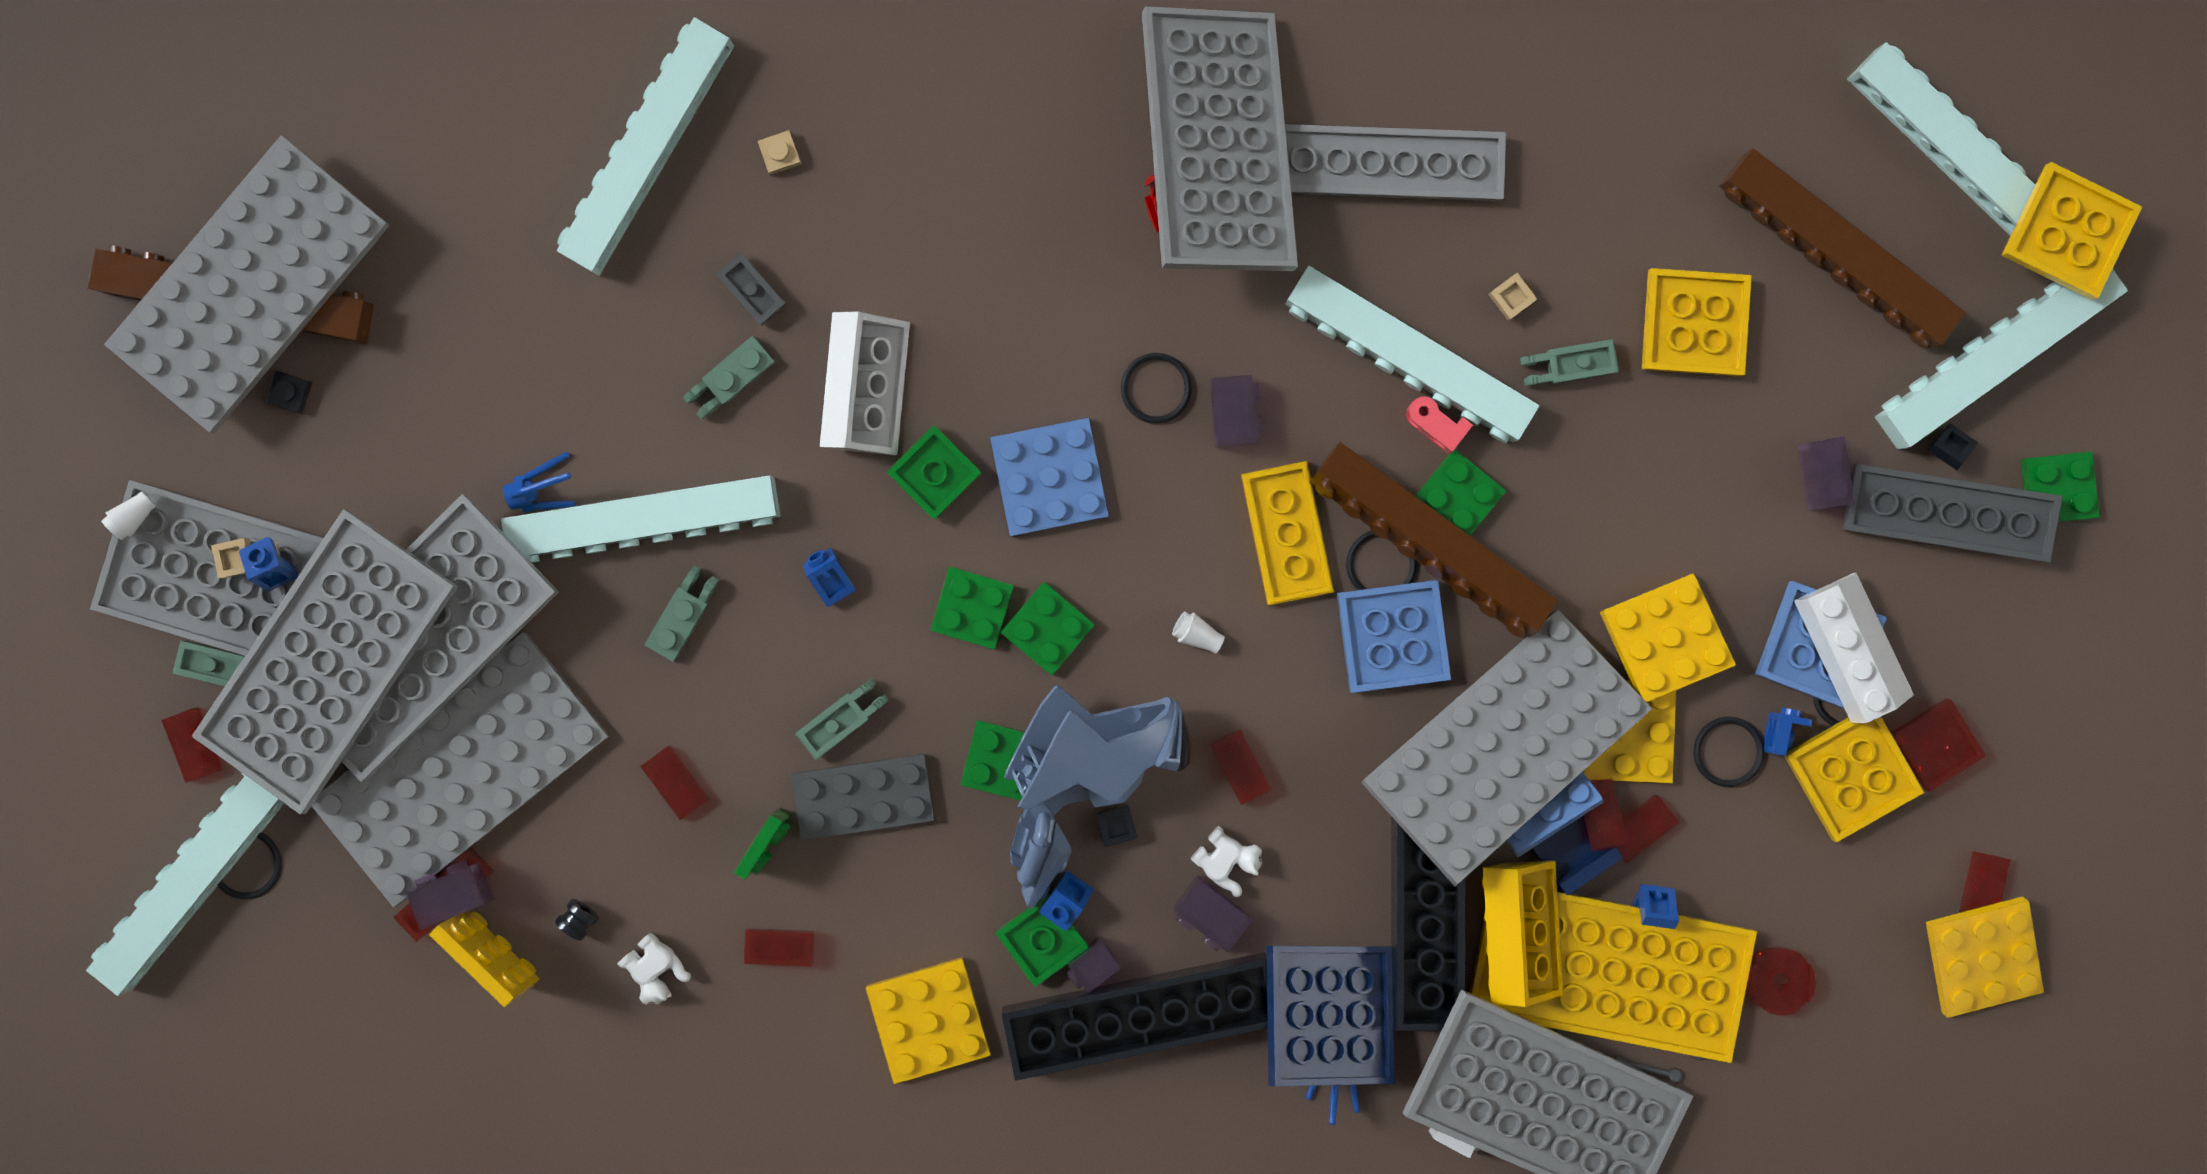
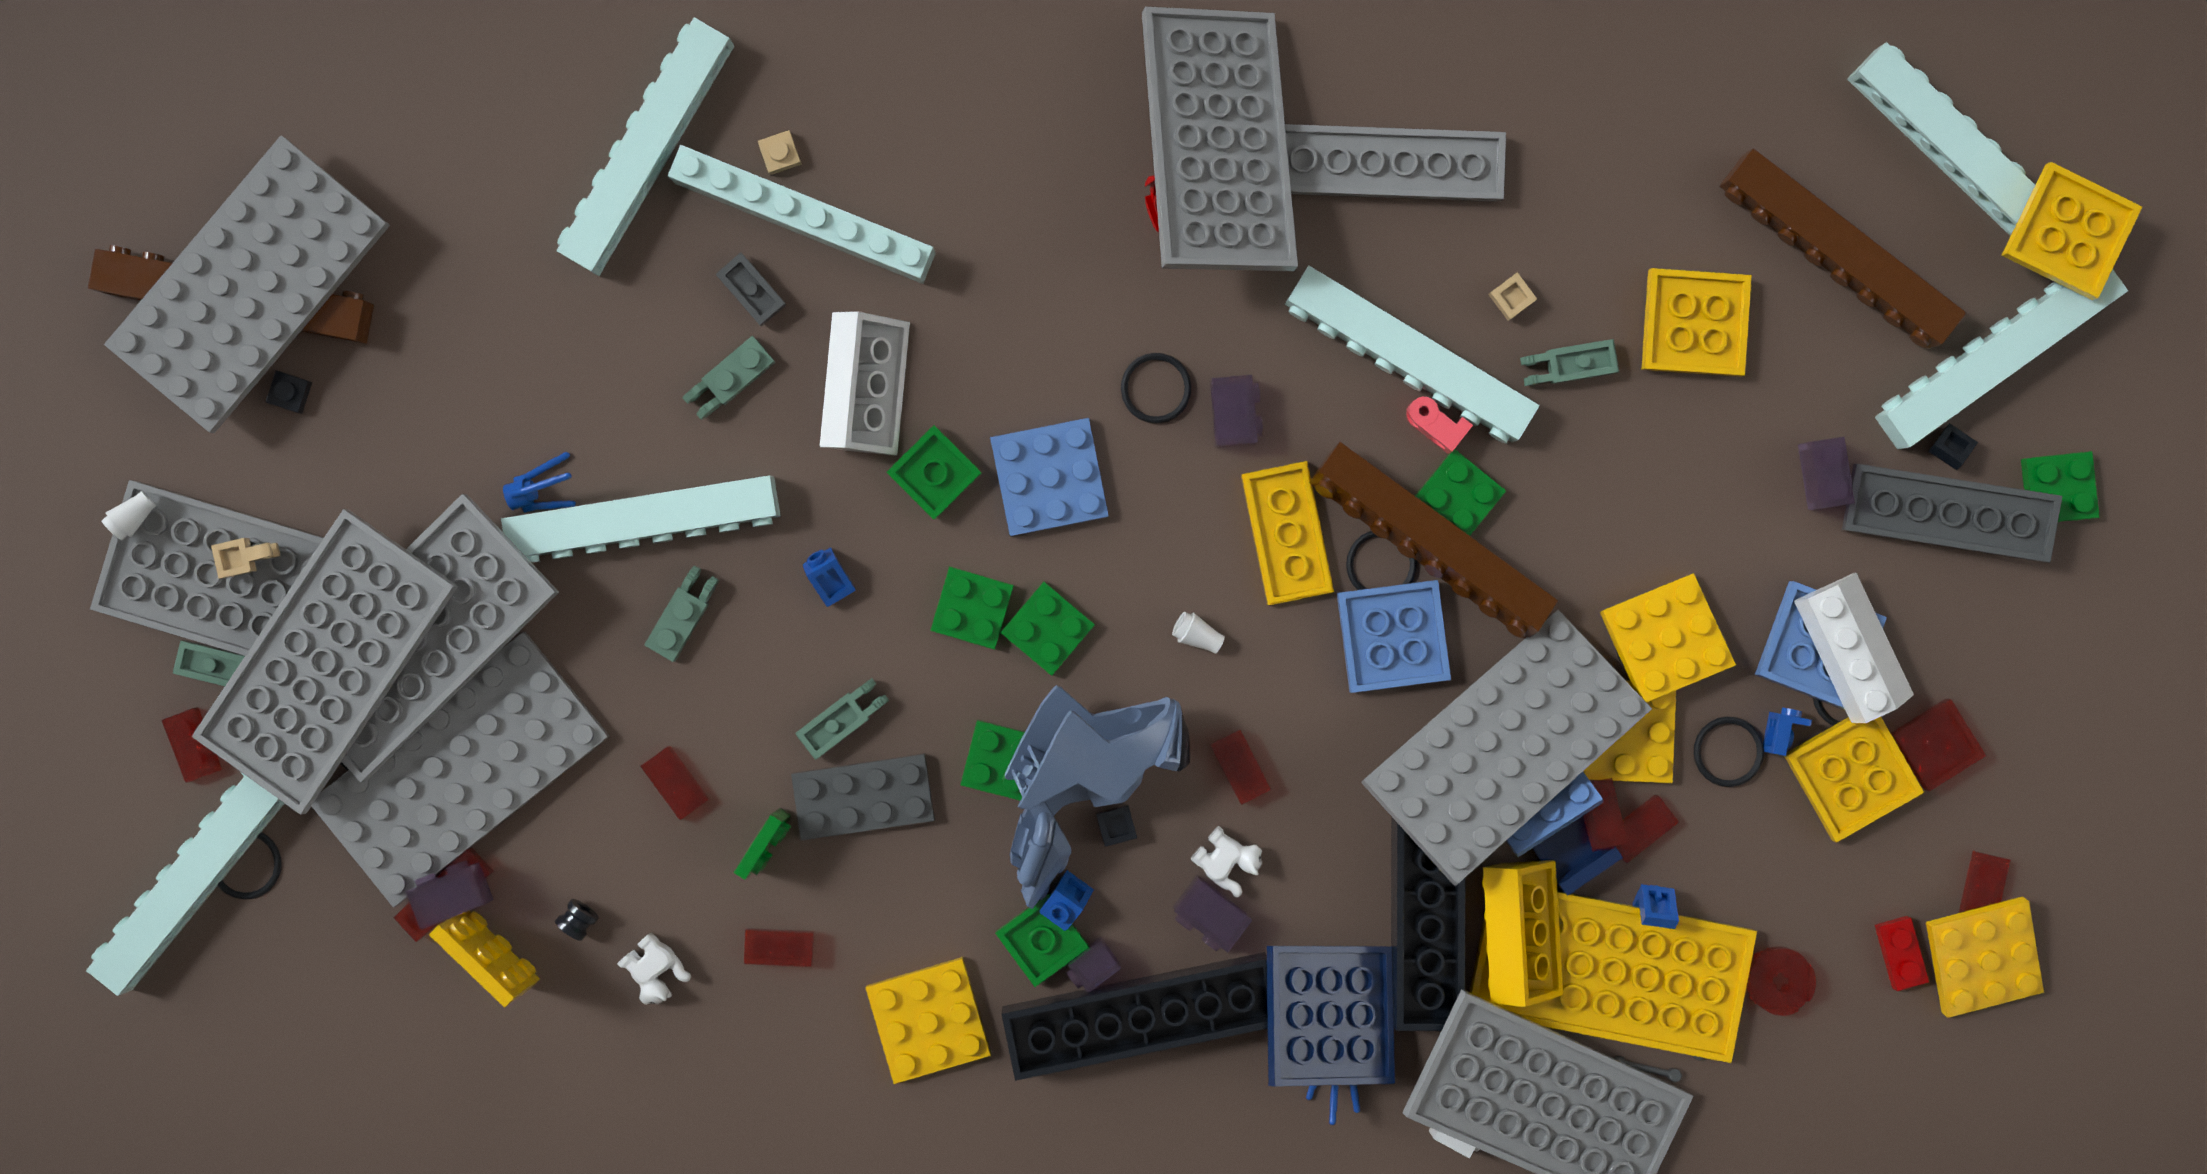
blue bracket [239,537,298,592] -> none
none -> light aqua brick [668,145,936,284]
none -> red plate [1875,916,1929,991]

